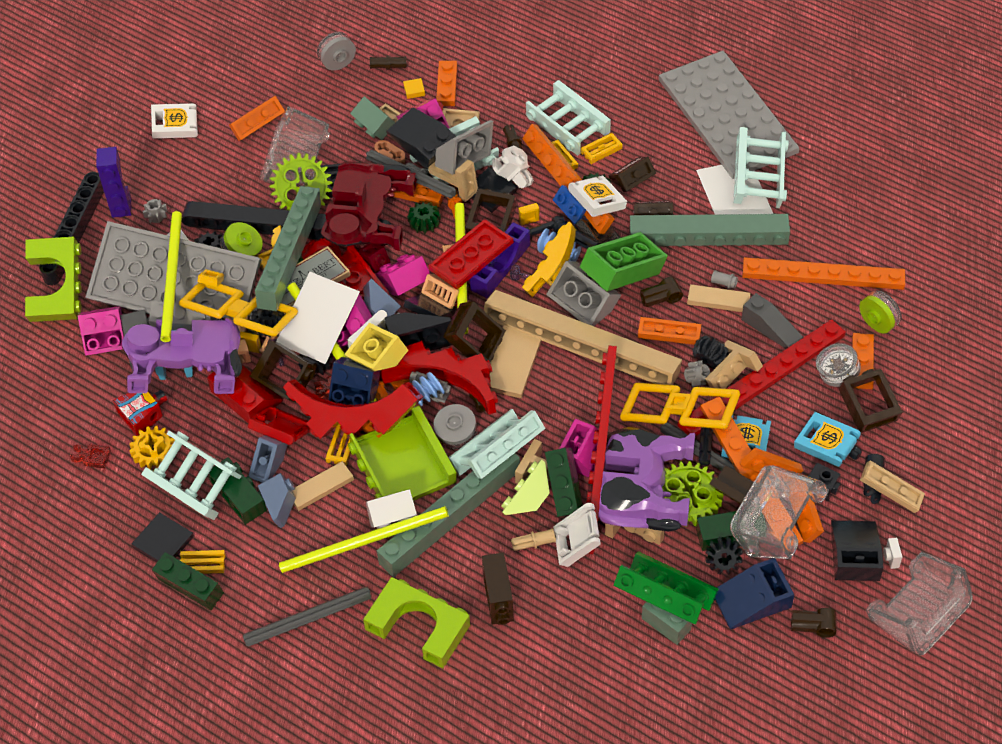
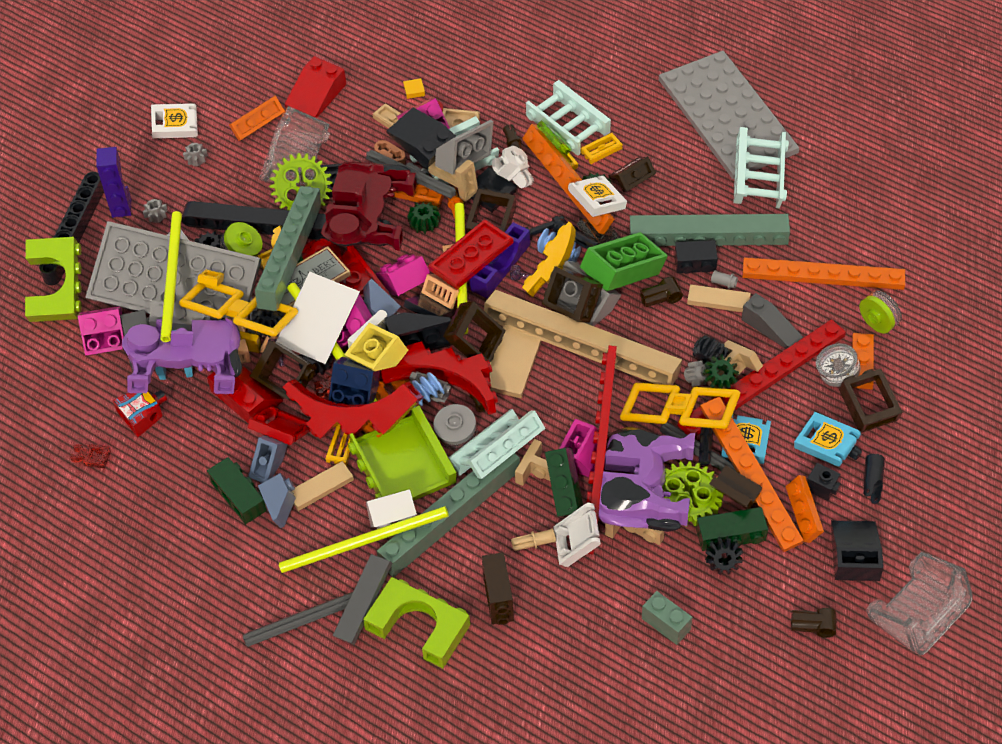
yellow gear [129,426,175,469] -> none
black tile [132,512,194,562] -> none
light aqua fence [141,431,242,520] -> none
dark green brick [152,552,224,611] -> none
yellow tile [180,550,226,574] -> none
light grey piece [317,32,356,70] -> none
sand green brick [350,96,396,140] -> none
dark red bracket [358,243,391,273] -> none
dark brown pin [370,55,406,70] -> none
orange plate [436,61,457,106] -> none
yellowish green slope [501,460,550,515] -> none
yellow tile [518,203,539,225] -> none
blue bracket [553,185,591,226] -> none
green fence [613,551,719,625] -> none
dark brown panel [633,201,673,215] -> none
orange plate [638,317,702,345] -> none
white sticker [696,165,773,215] -> none
dark blue slope [715,558,794,630] -> none
clear windscreen [730,465,829,559] -> none
orange plate [741,448,804,483] -> none
tan tile [860,460,925,513] -> none
white plate [883,538,902,569] -> none
none -> light grey gear [183,143,208,166]
none -> red slope [285,56,346,120]
none -> dark grey tile [333,554,393,645]
none -> clear neon green tile [537,120,571,155]
none -> dark brown window [542,266,603,322]
none -> black brick [674,240,718,274]
none -> dark green gear [702,354,739,389]

